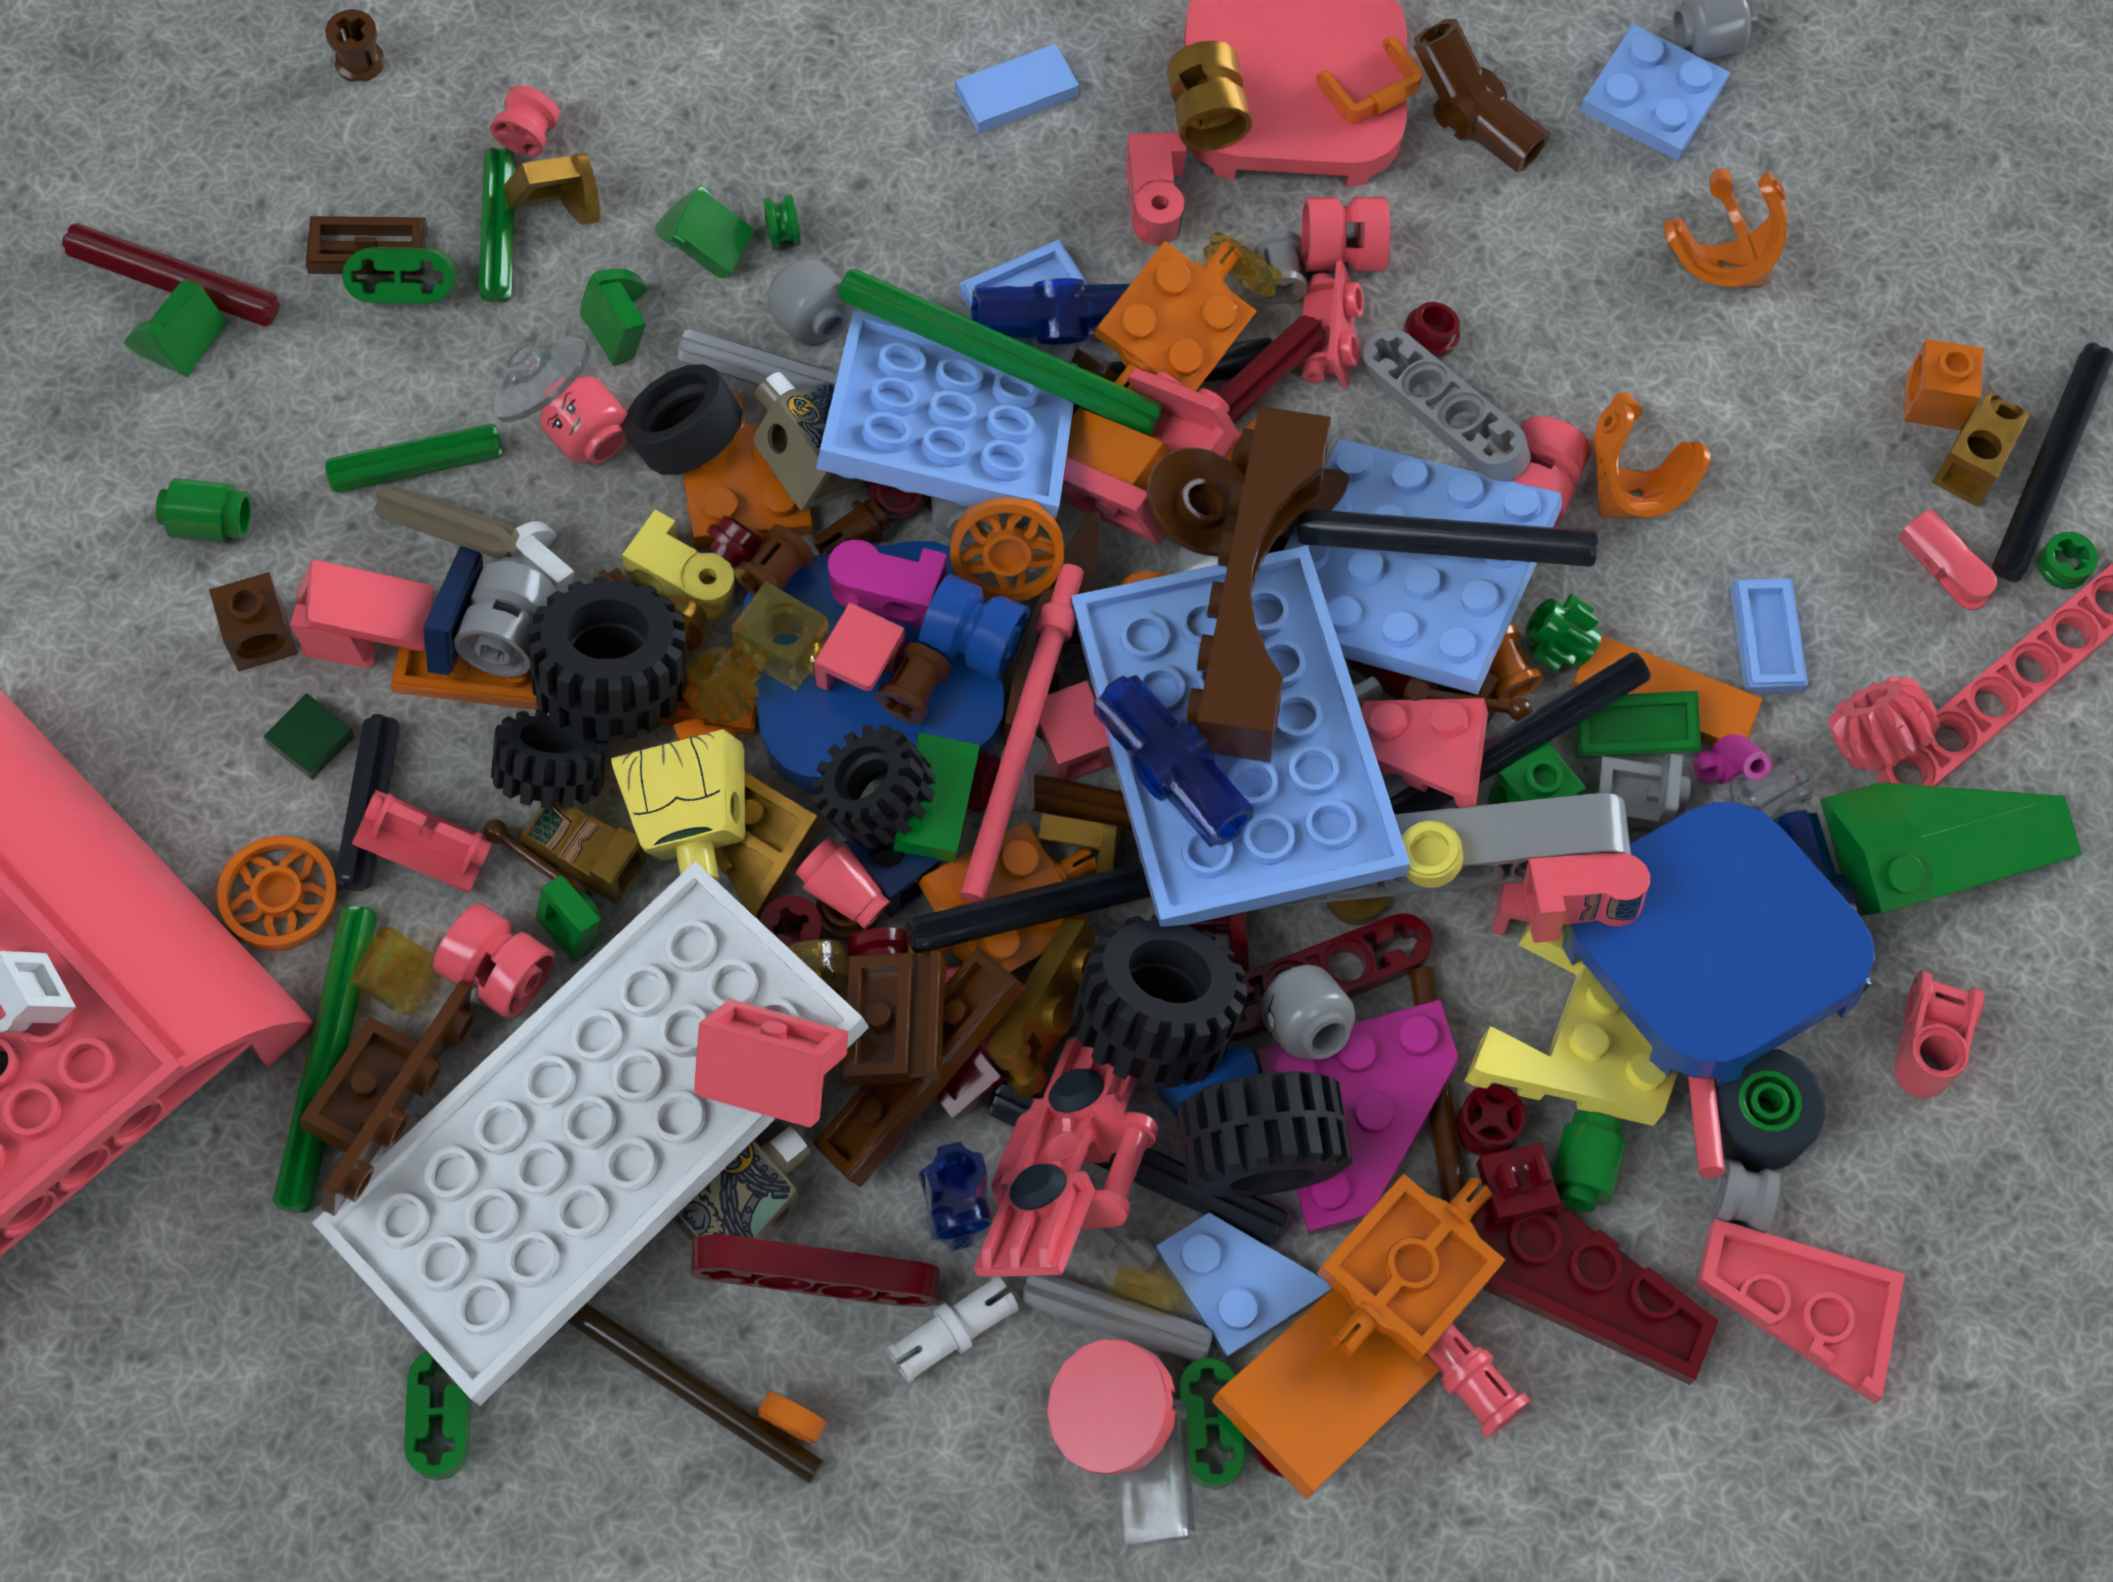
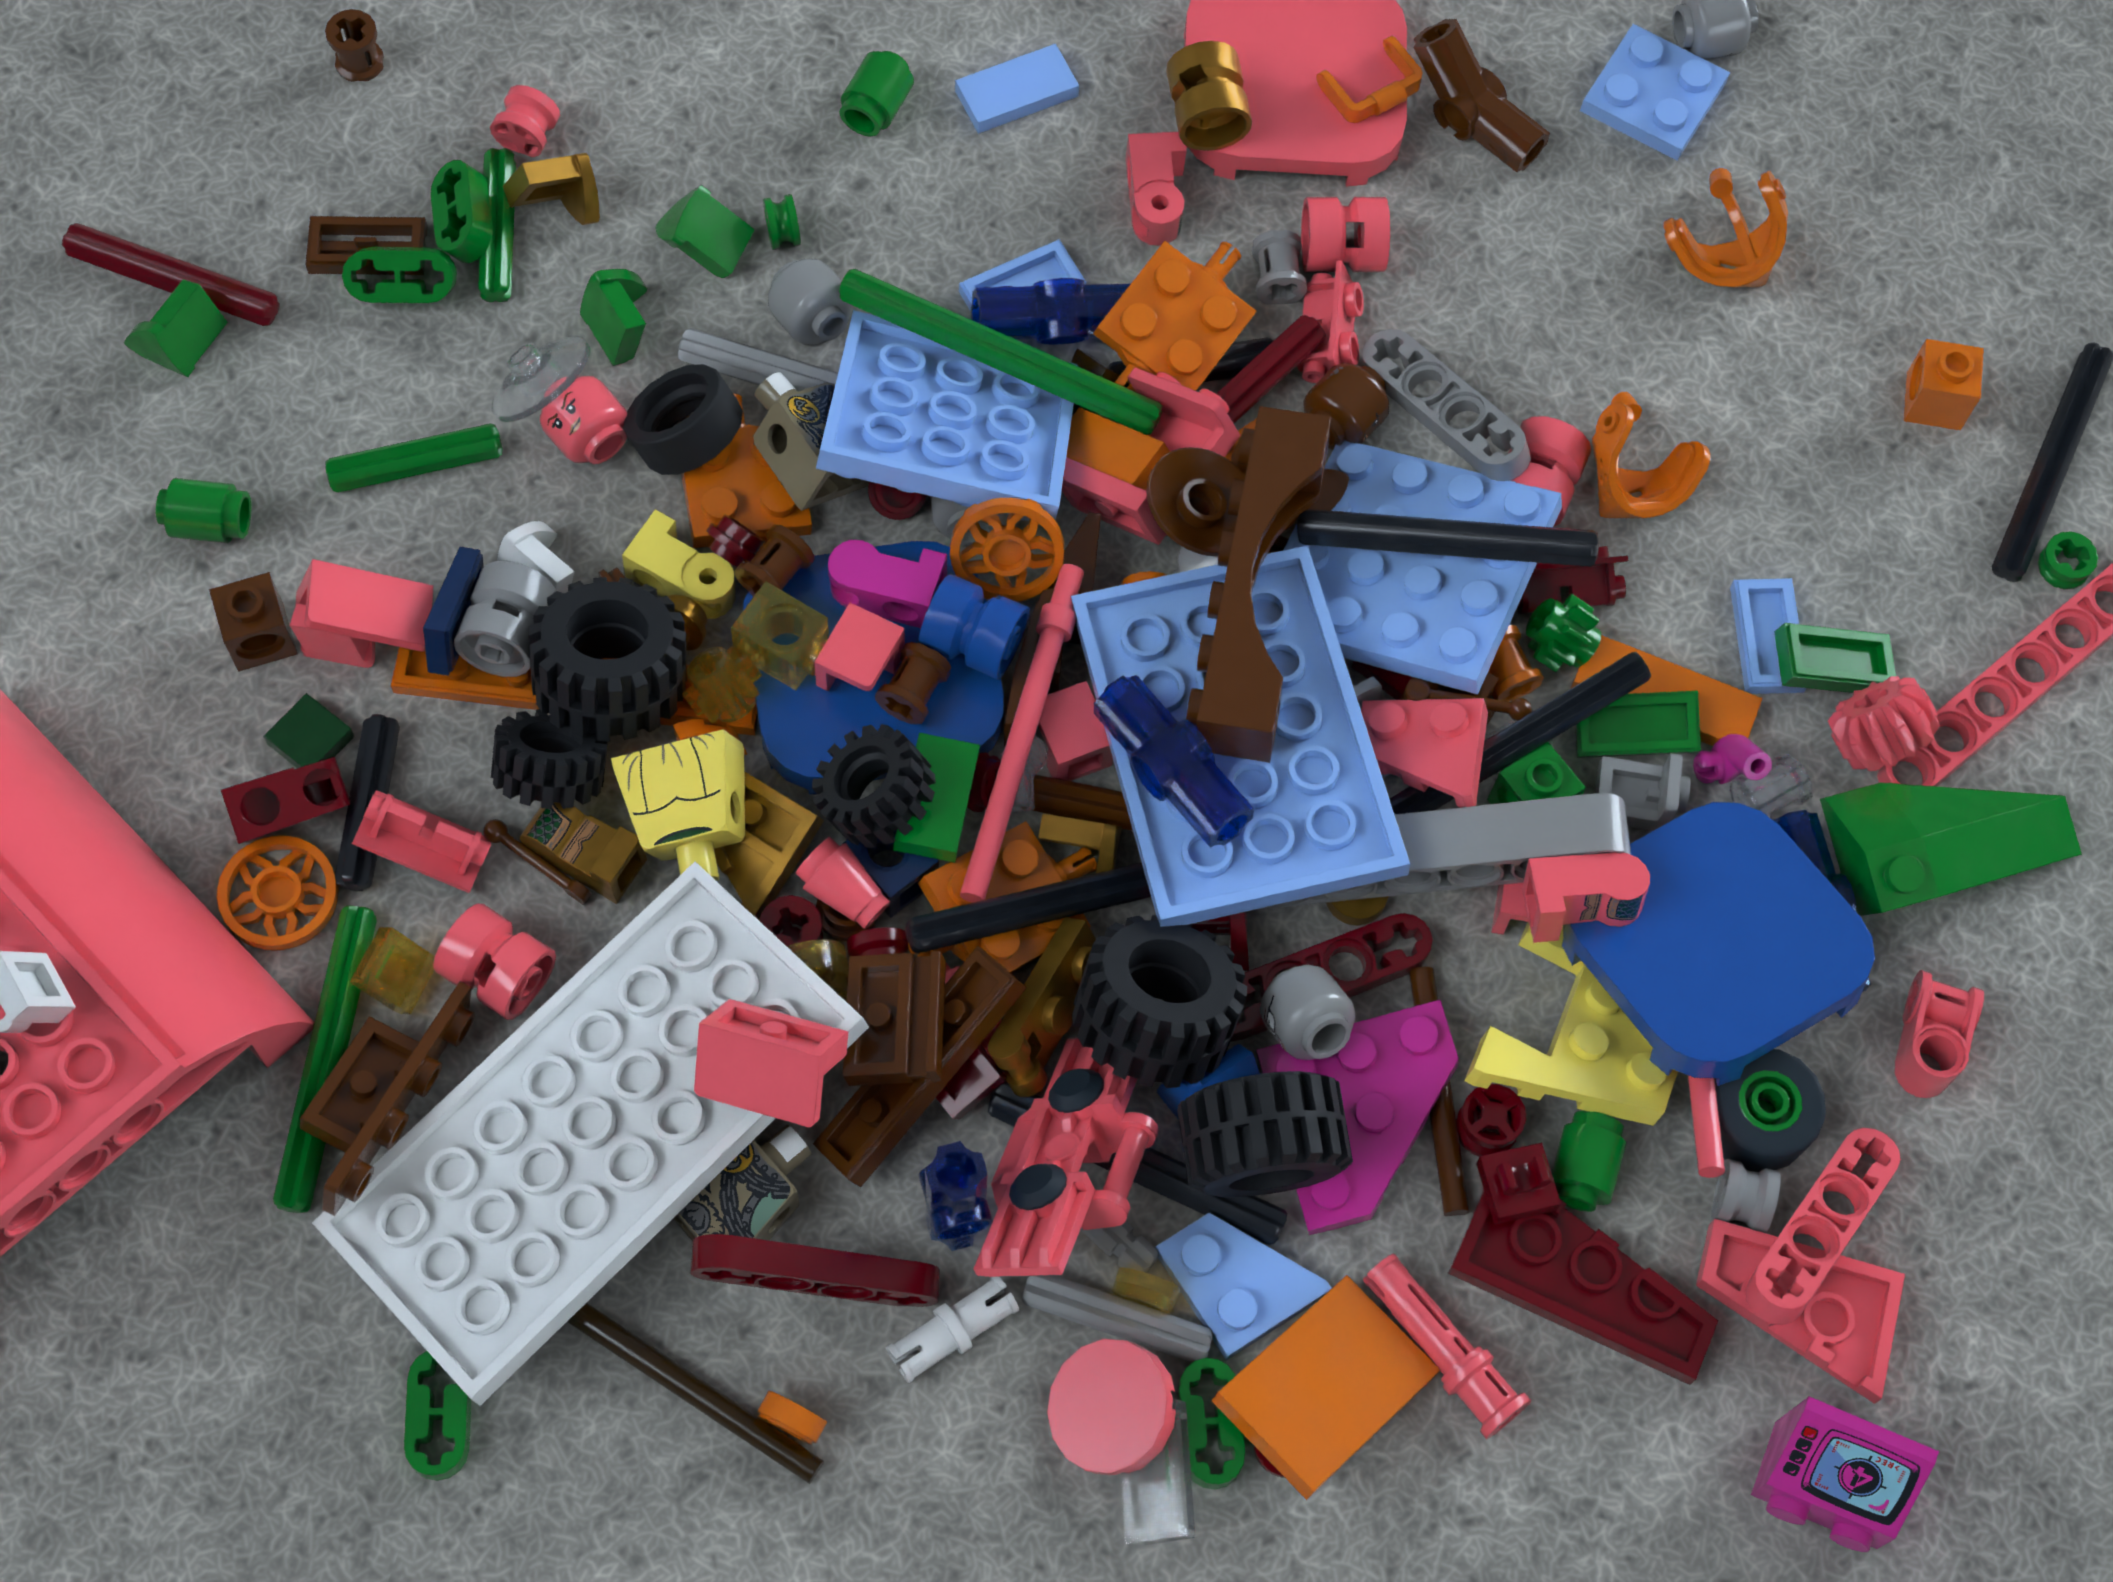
dark tan axle [374,486,519,559] -> none
green plate [535,875,601,963] -> none
reddish brown pin [810,498,890,555] -> none
clear yellow axle [1203,232,1282,298] -> none
orange plate [1317,1173,1506,1362] -> none
light yellow tile [1402,821,1463,888] -> none
dark red plate [1403,302,1460,357] -> none
coral bar [1898,508,1997,610] -> none
pearl gold leg [1931,390,2030,508] -> none
none -> dark red leg [221,757,351,844]
none -> green beam [431,160,493,263]
none -> green brick [839,51,914,137]
none -> reddish brown head [1303,363,1389,450]
none -> dark red hinge [1517,546,1629,614]
none -> coral beam [1745,1128,1901,1325]
none -> dark pink slope [1751,1396,1939,1552]
none -> green tile [1774,623,1896,693]

